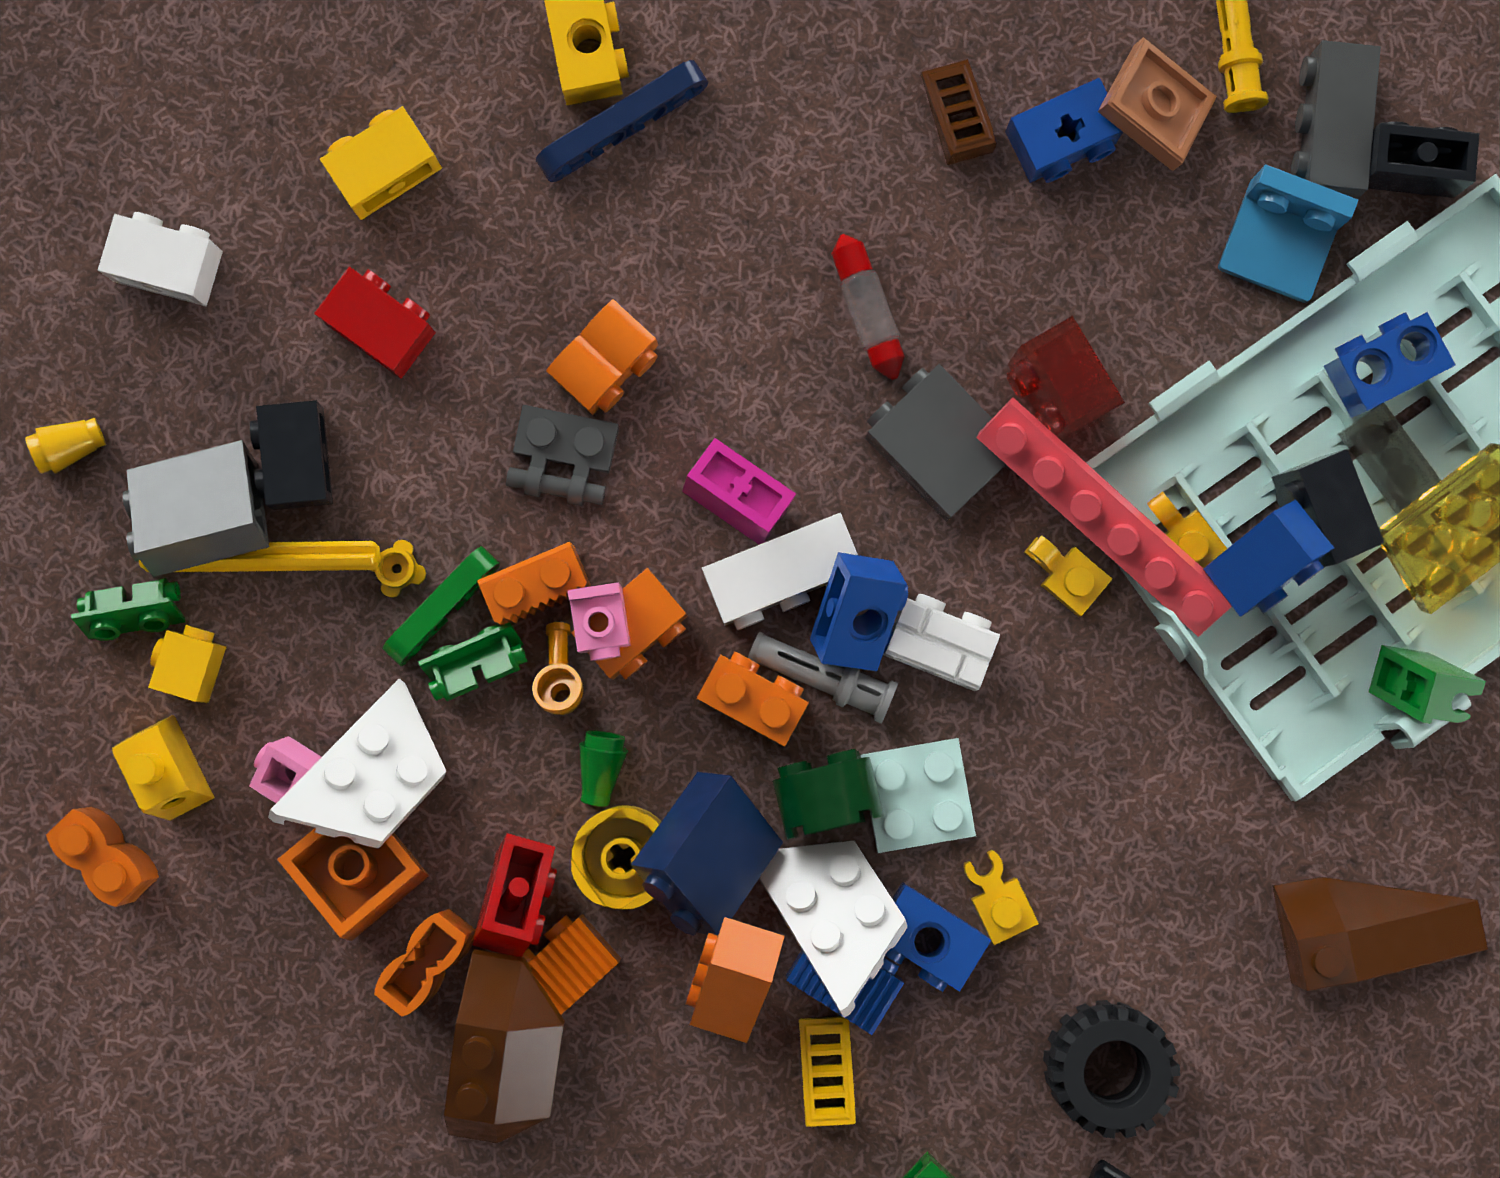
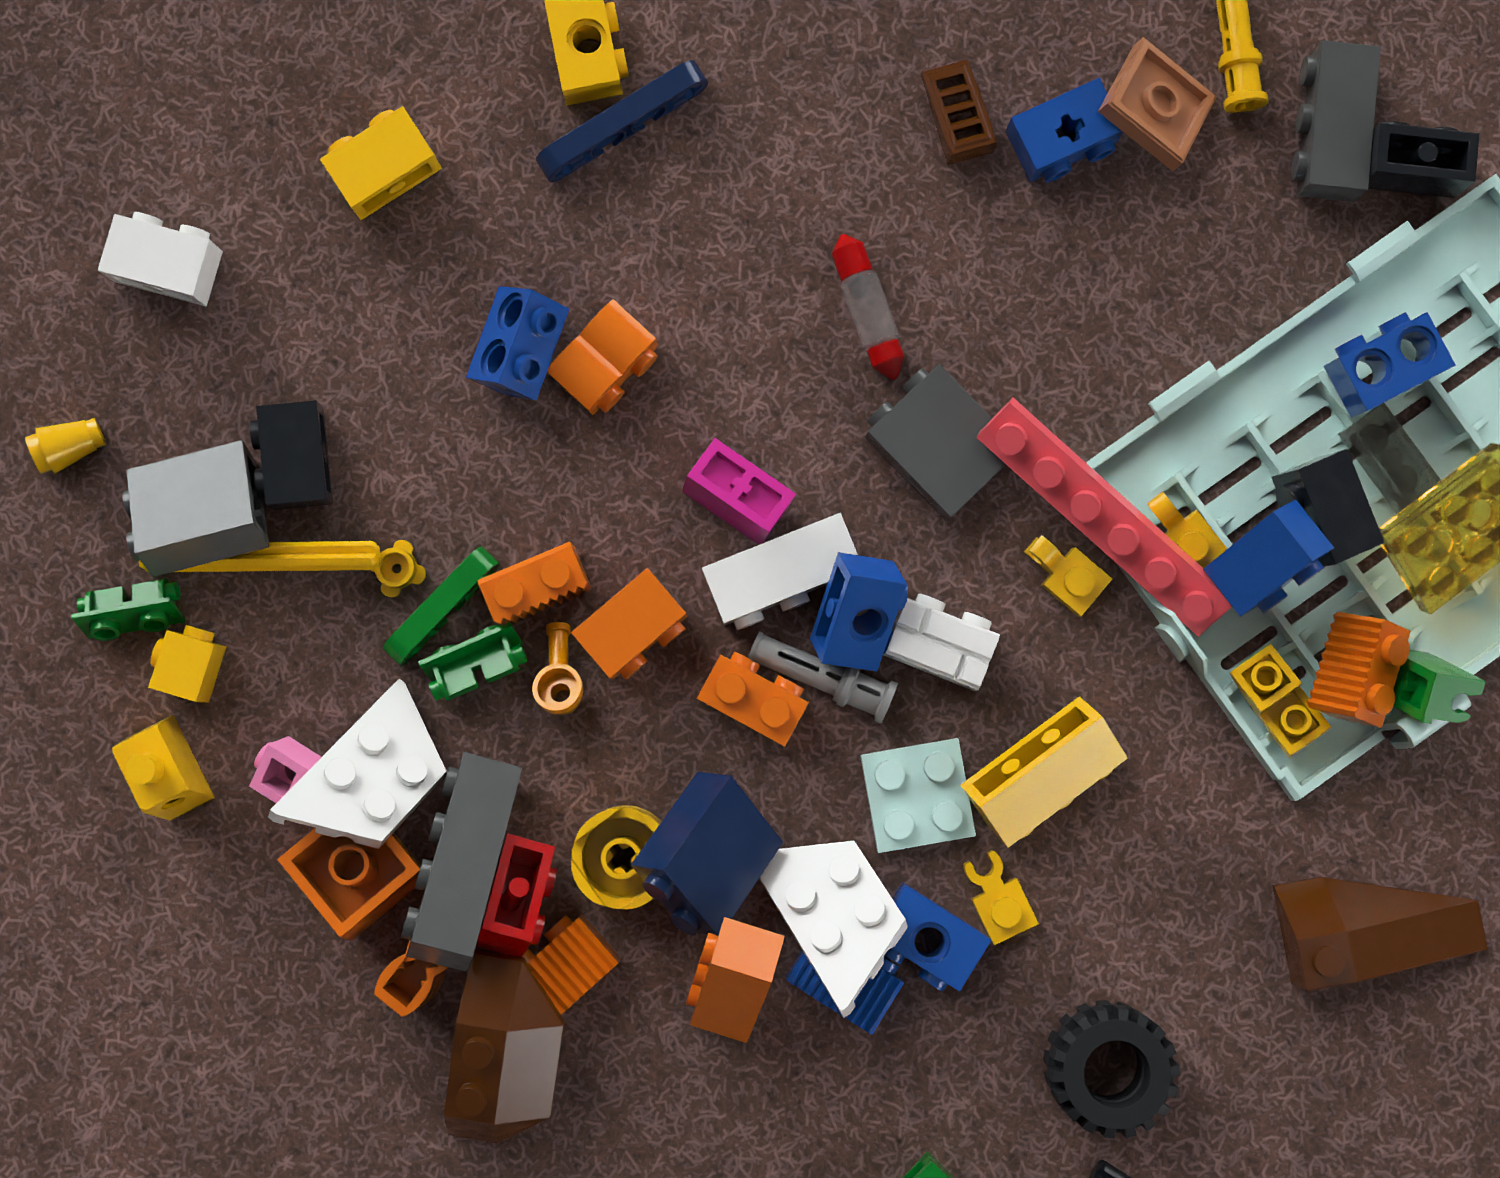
orange brick [46,807,159,907] -> none
red brick [314,266,436,379] -> none
dark grey plate [506,405,620,506] -> none
bright pink brick [568,582,631,661] -> none
green cone [579,730,628,806] -> none
dark green brick [772,749,884,840] -> none
yellow slope [799,1016,856,1127] -> none
clear red brick [1007,316,1125,443] -> none
dark azure bracket [1218,164,1358,303] -> none
none -> dark grey brick [401,752,522,972]
none -> blue brick [466,286,569,401]
none -> yellow brick [960,696,1128,848]
none -> yellow slope [1229,643,1331,758]
none -> orange brick [1307,612,1411,728]

